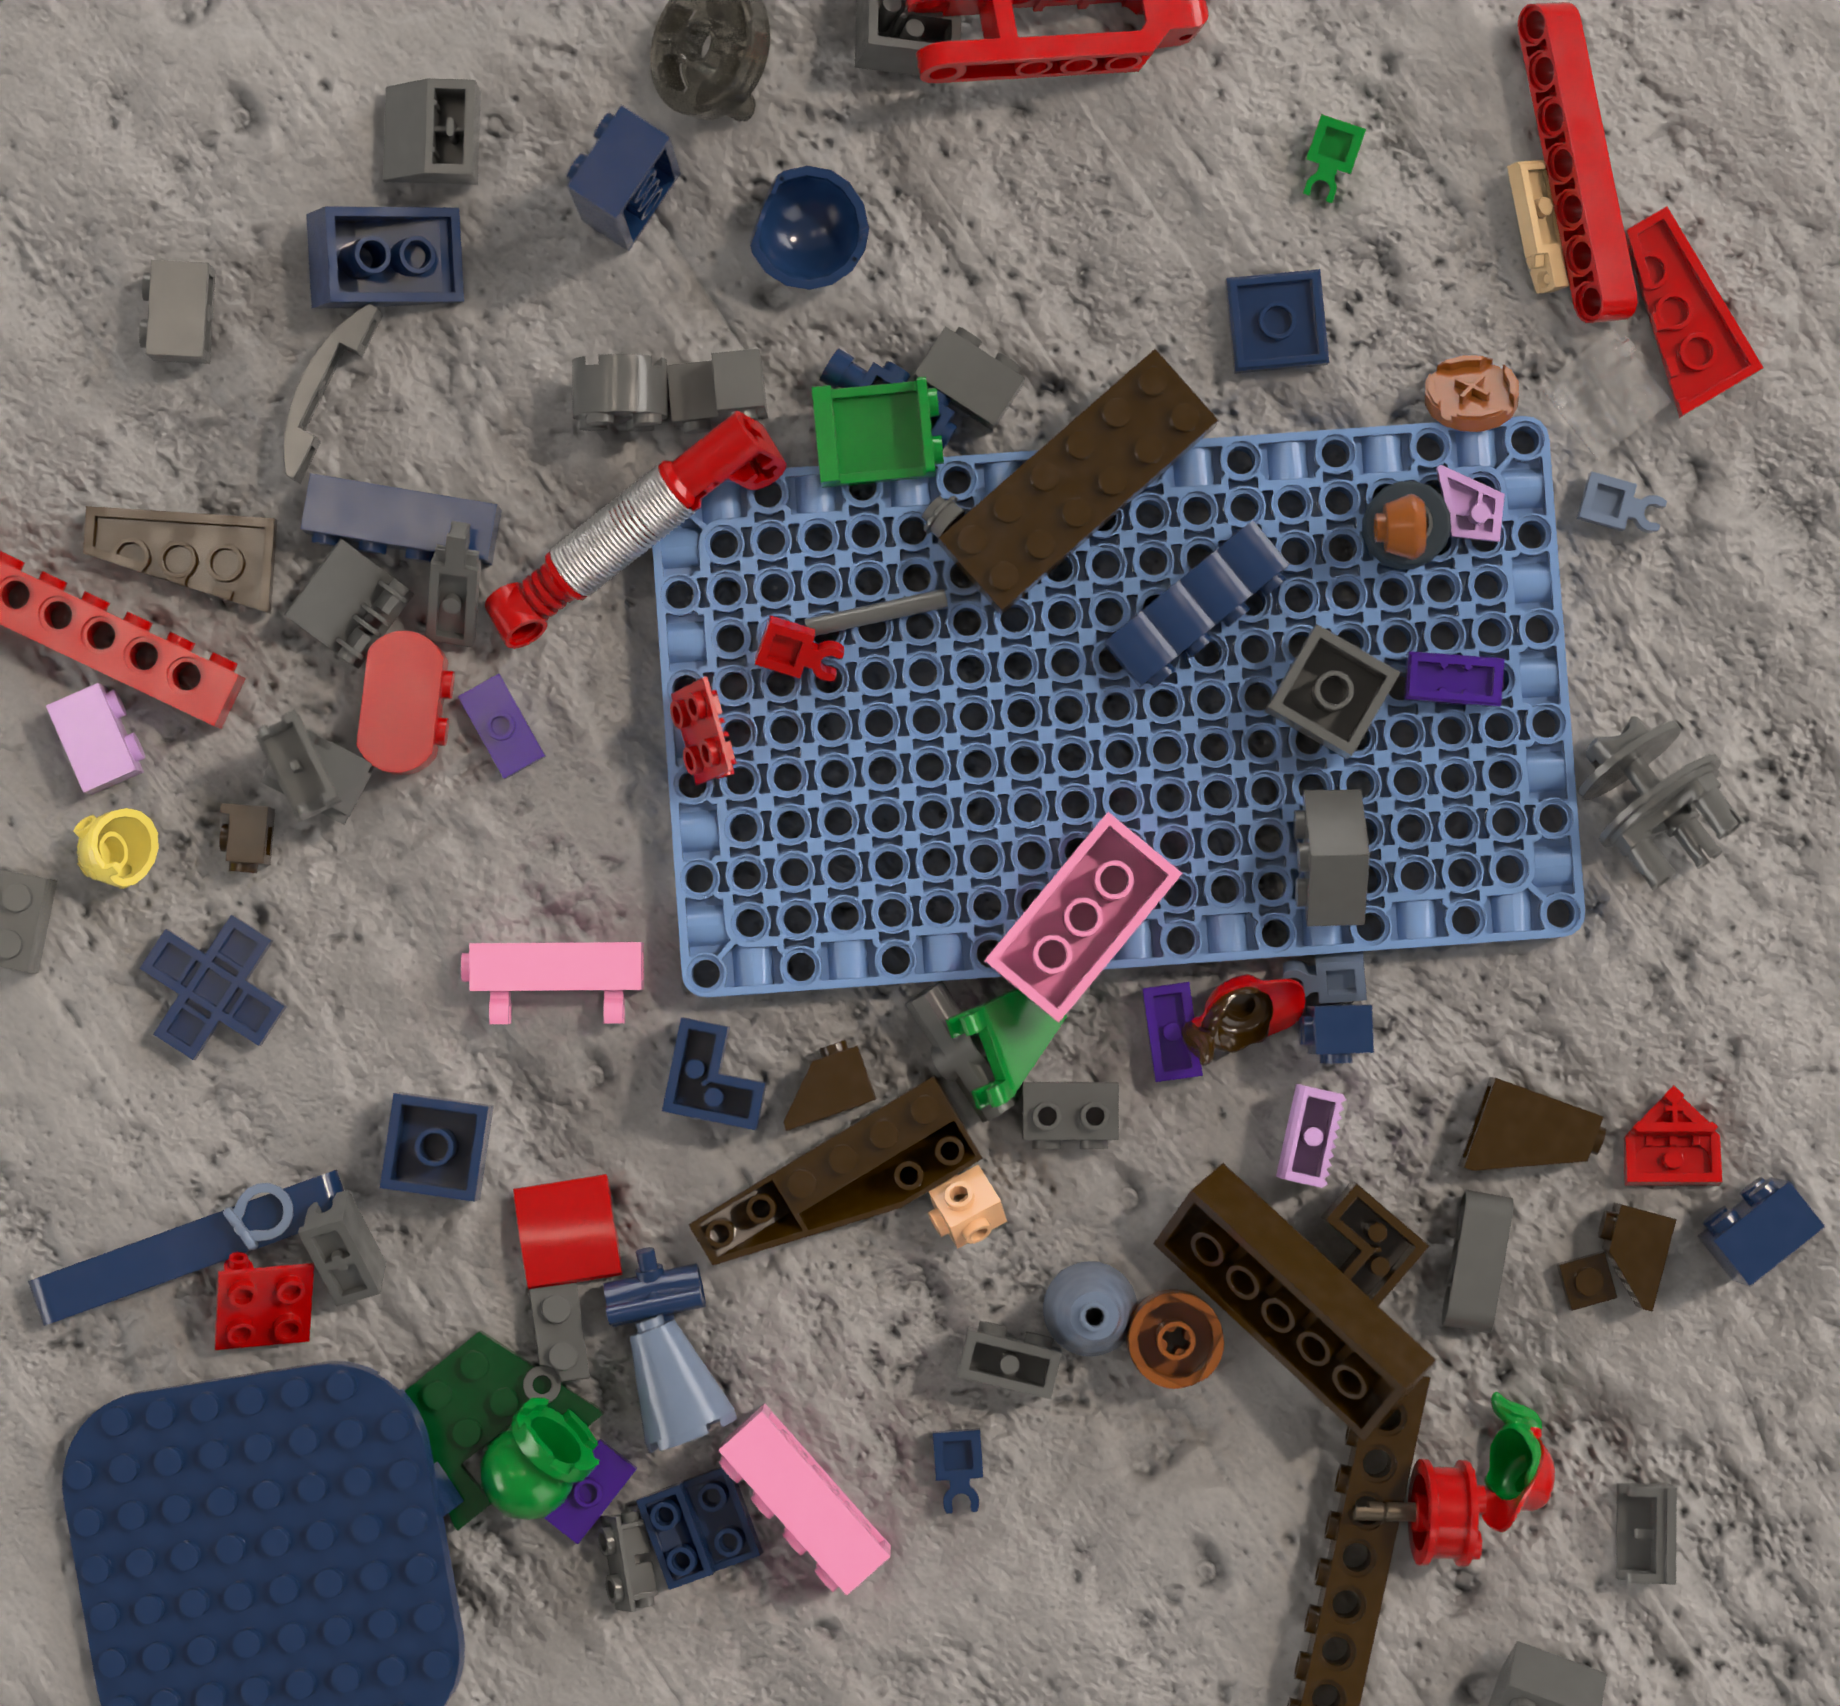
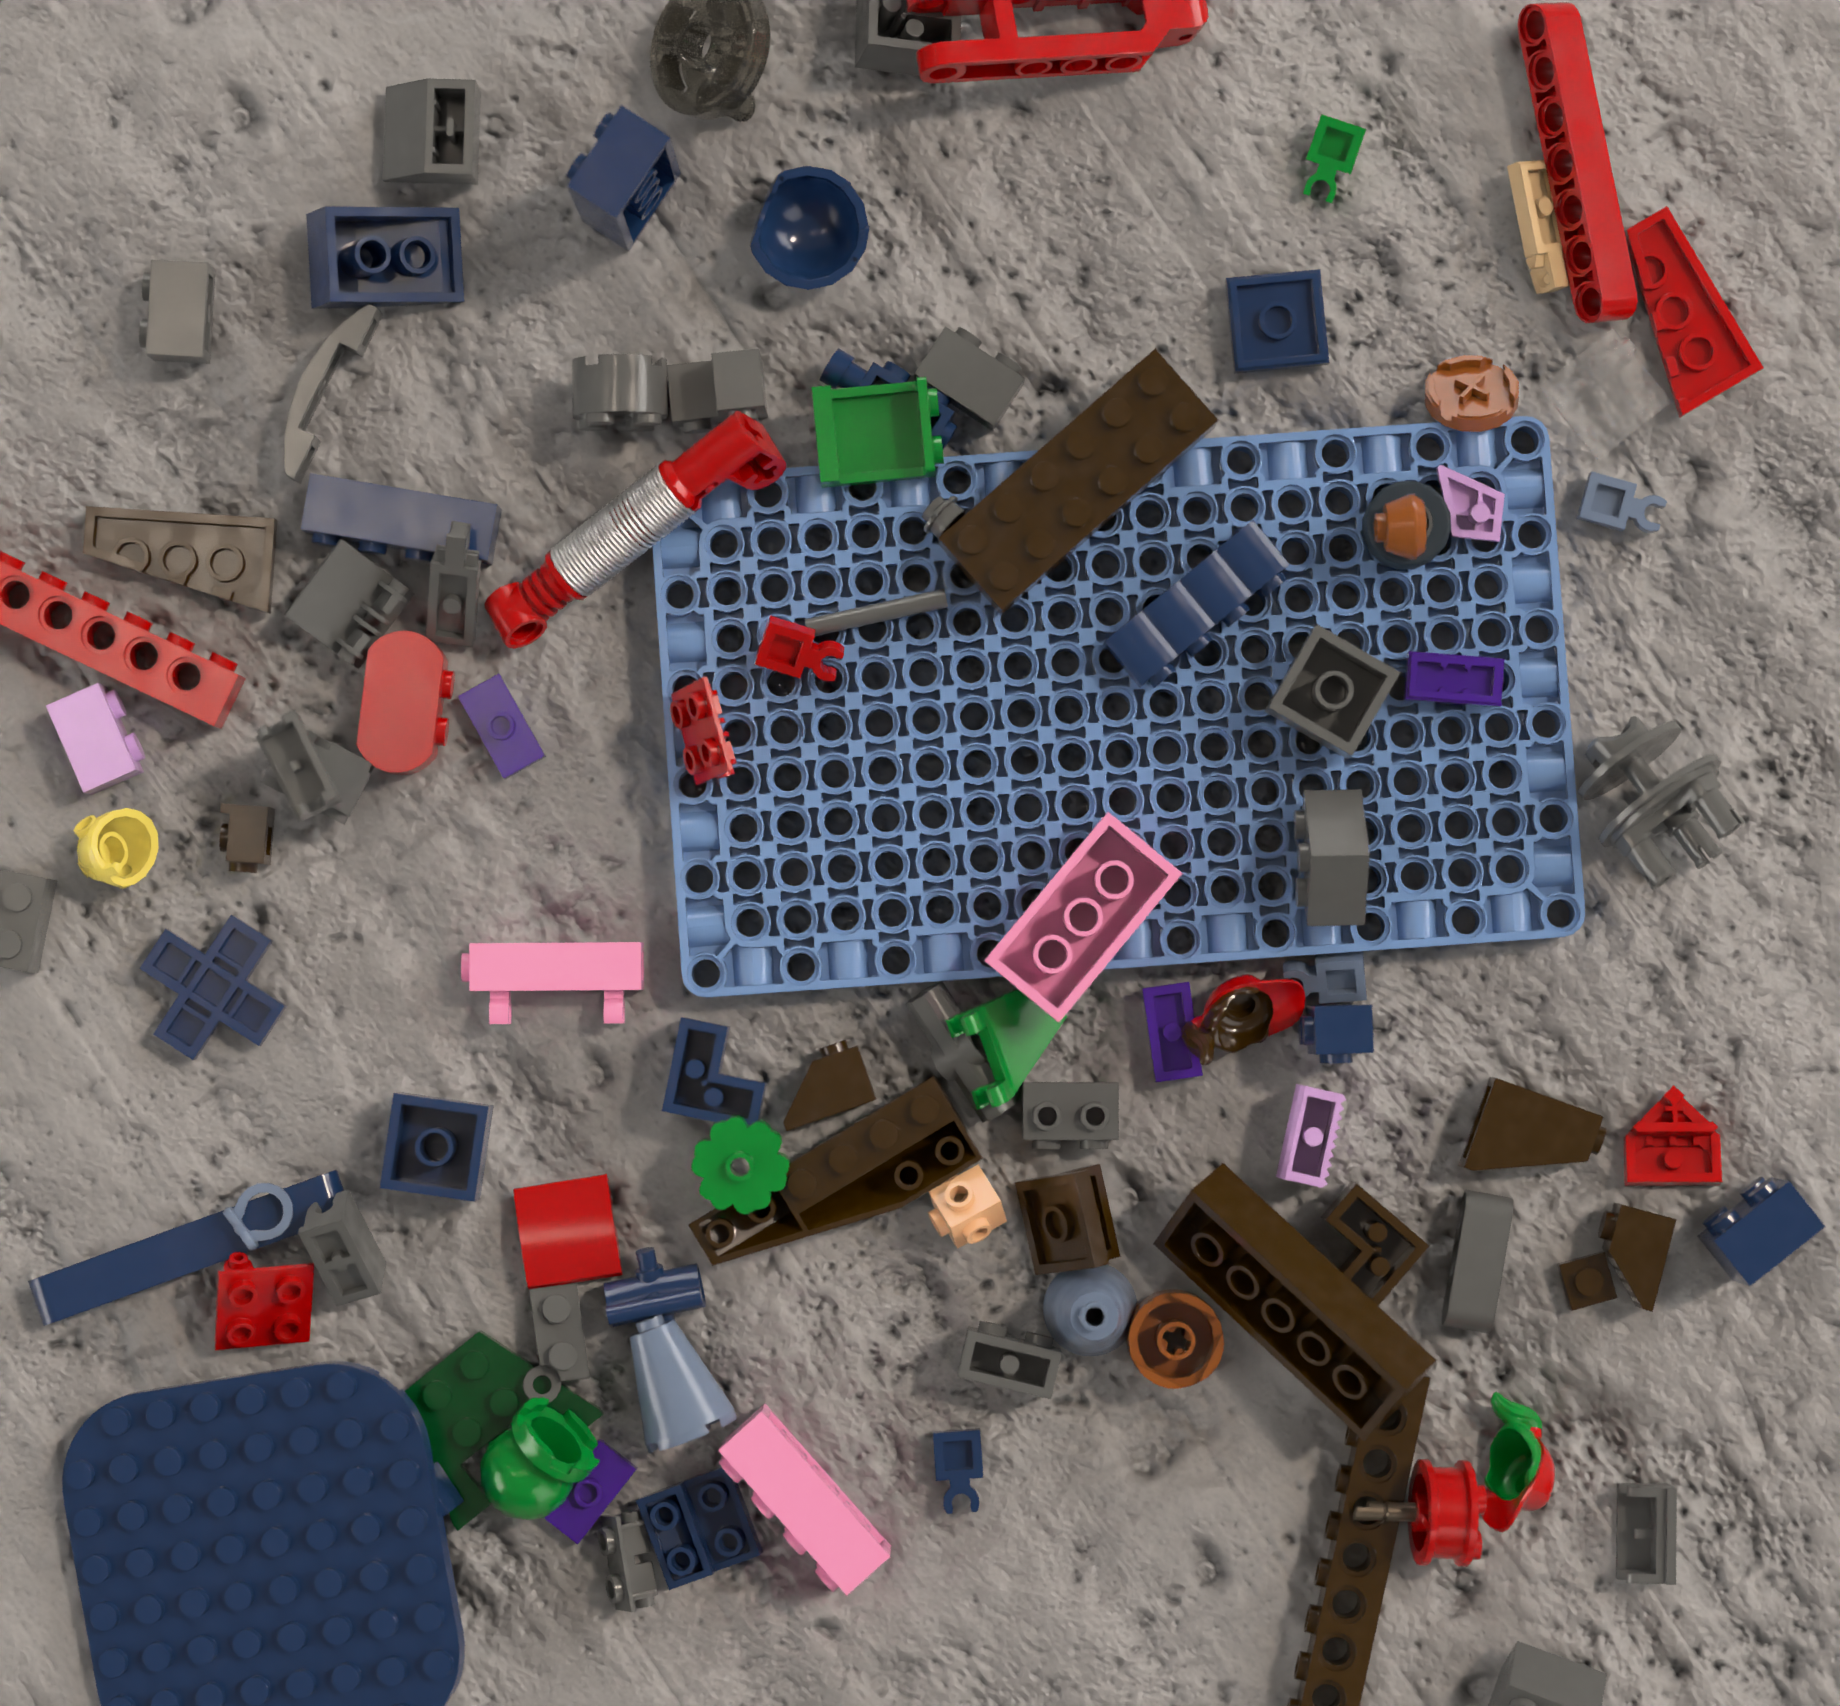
none -> green plant [691,1115,790,1214]
none -> dark brown bracket [1015,1164,1121,1275]

